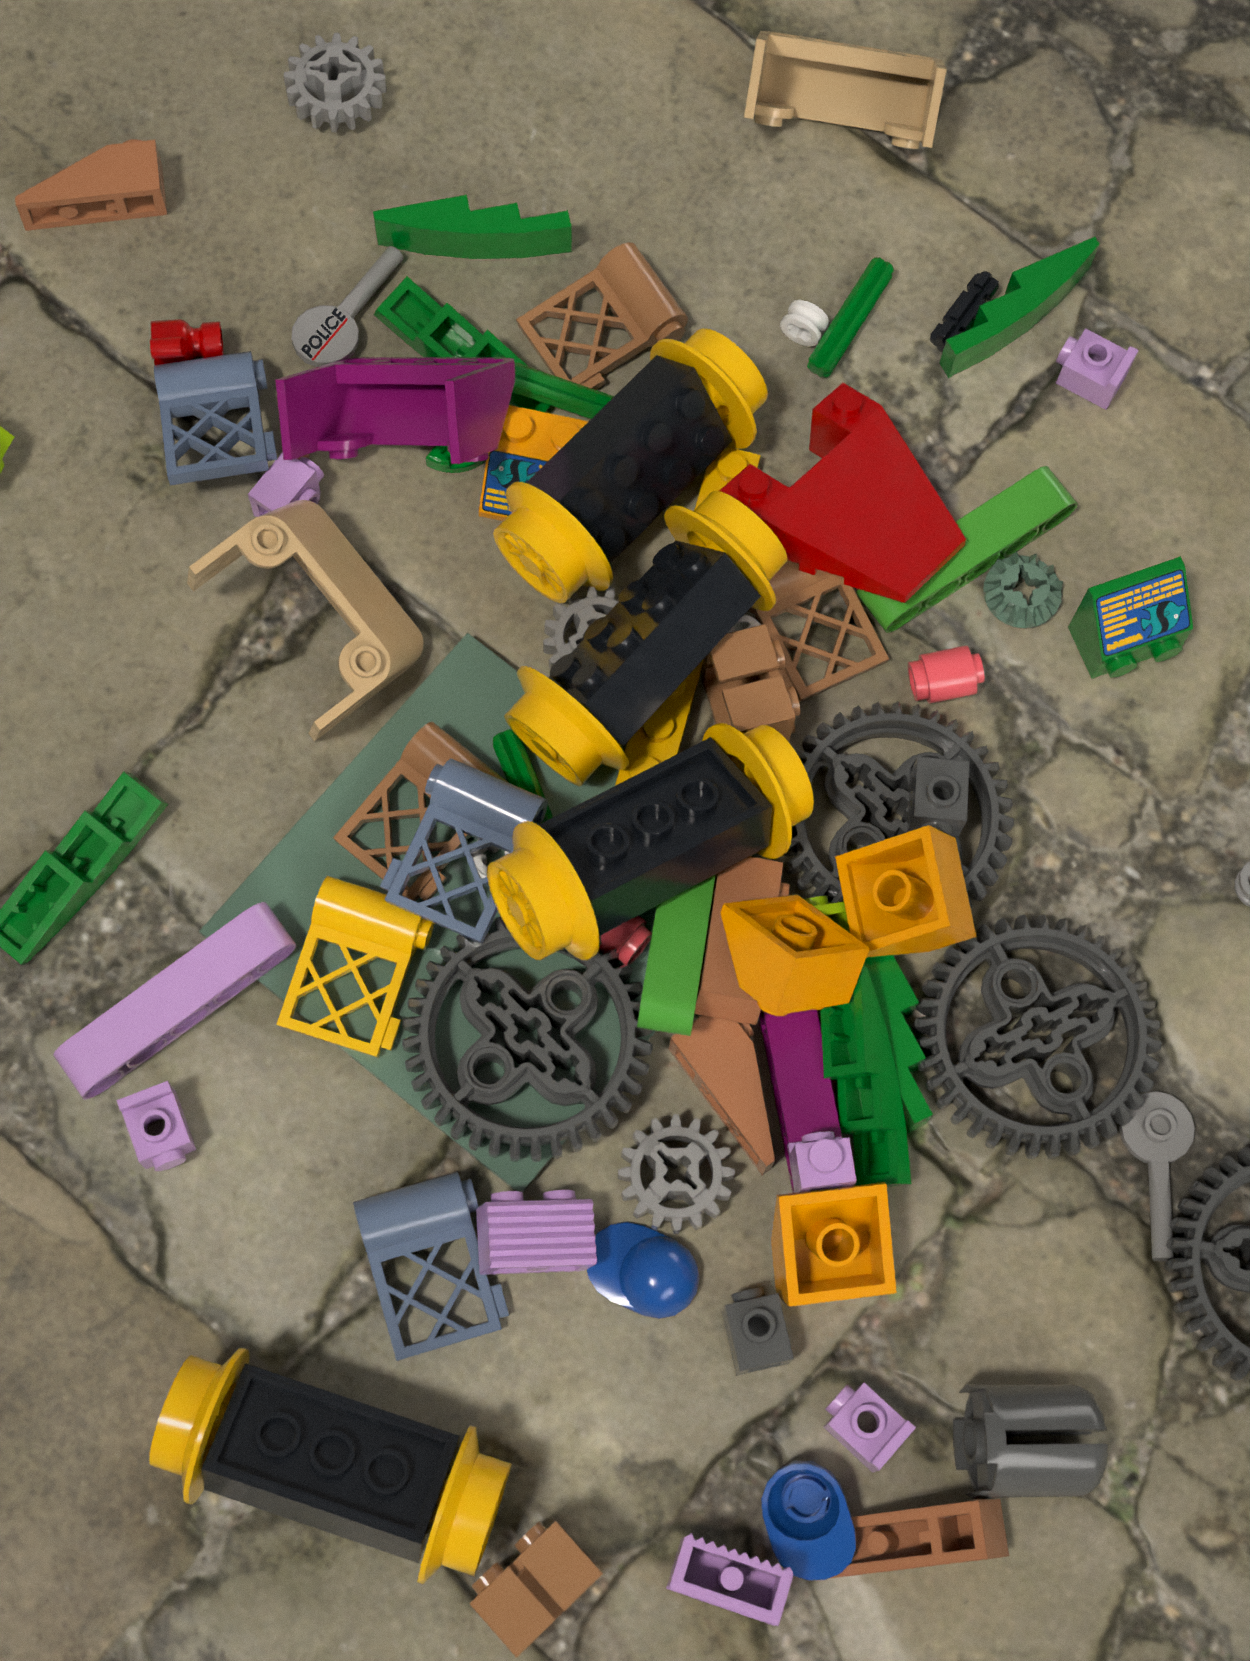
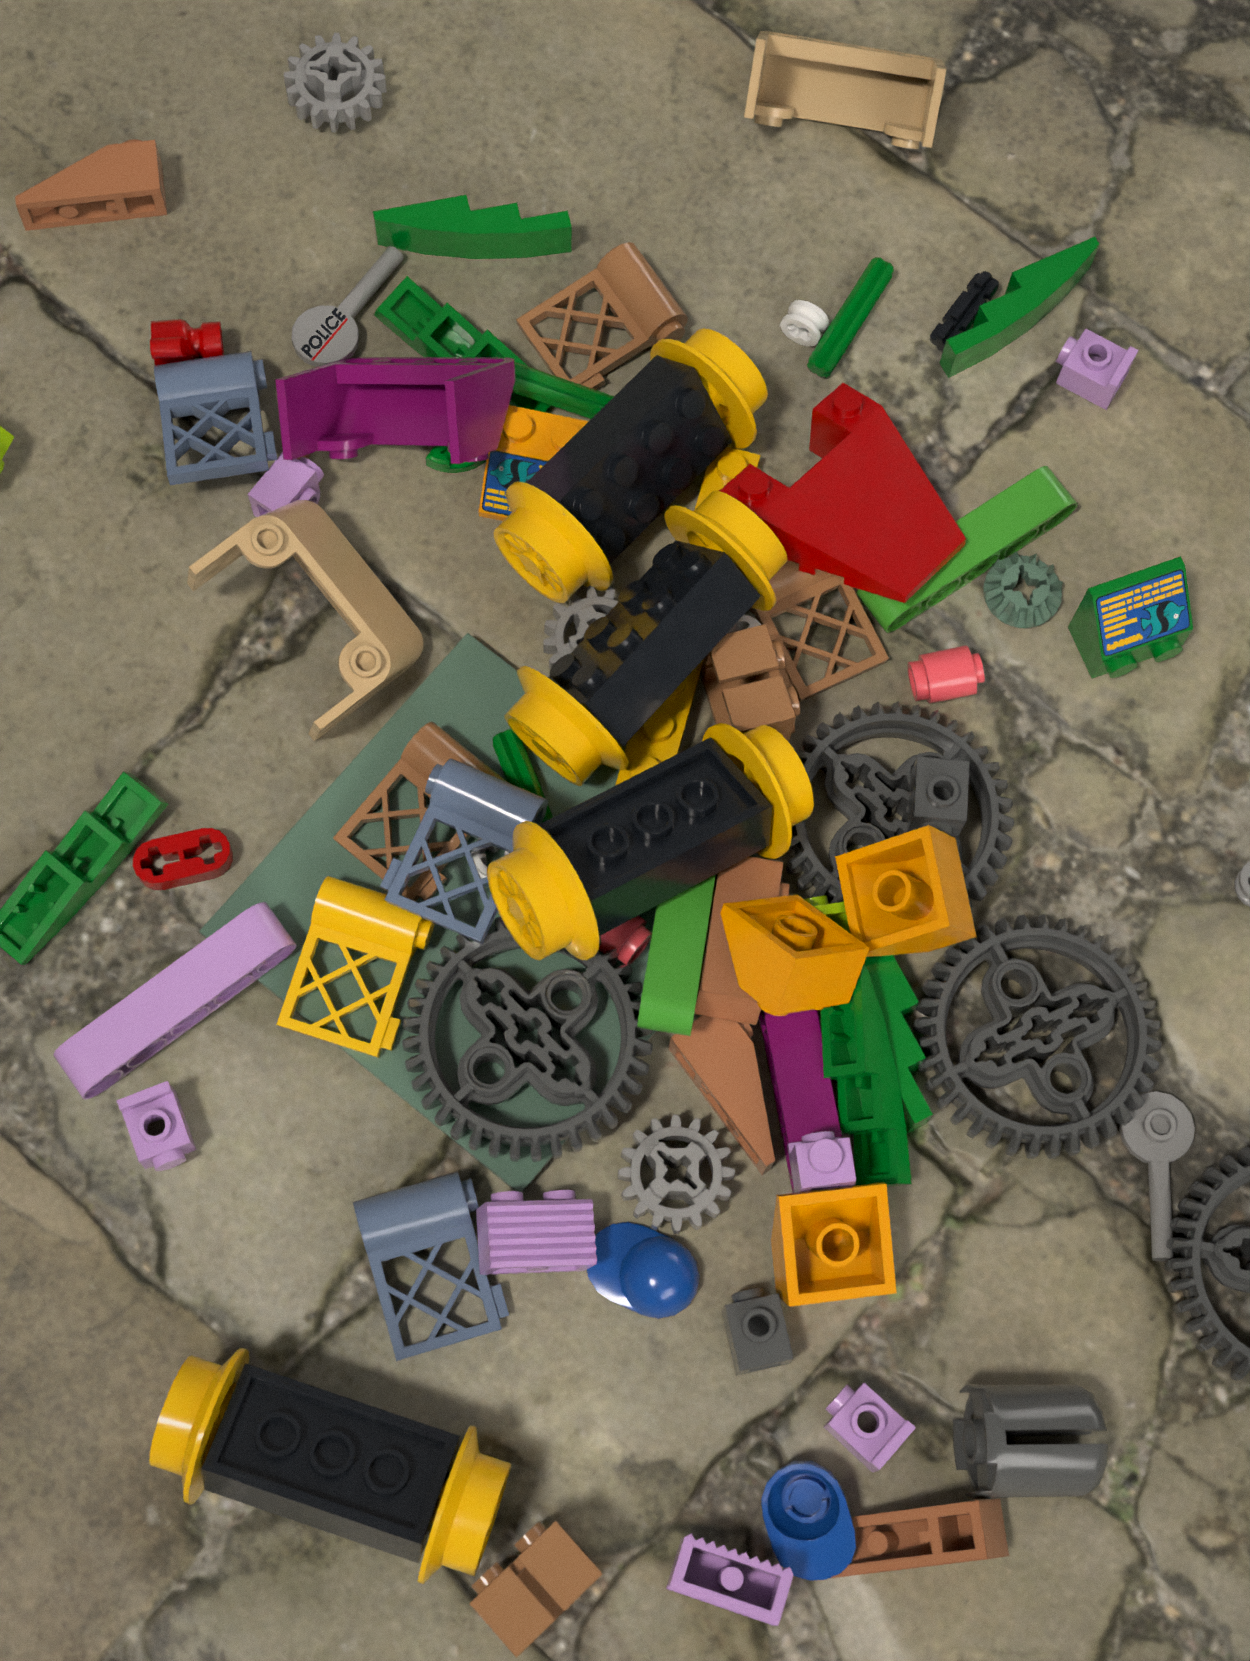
none -> red beam [133,828,233,890]

